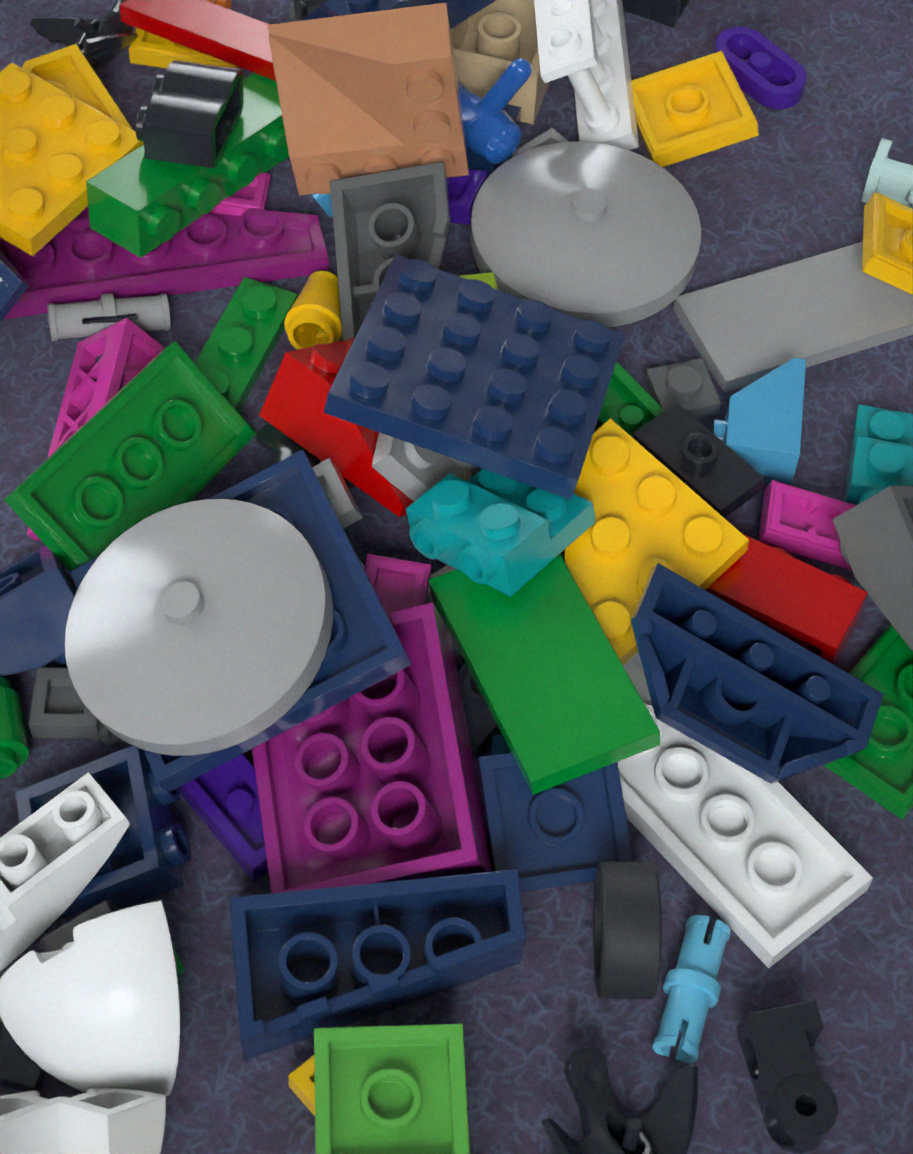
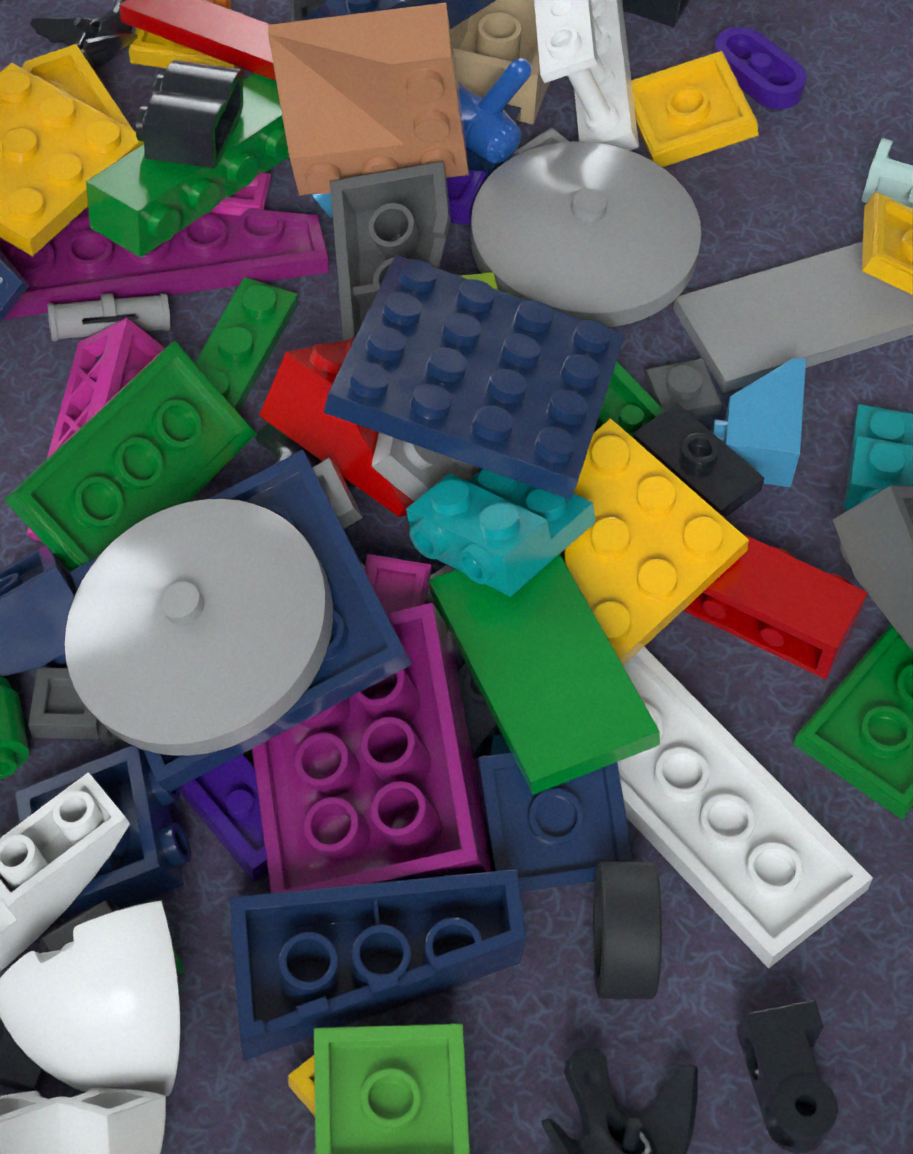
yellow cone [284,271,342,350] -> none
dark blue wedge [631,563,884,784] -> none
medium azure pin [653,915,731,1064] -> none
dark pink plate [758,480,856,570] -> none

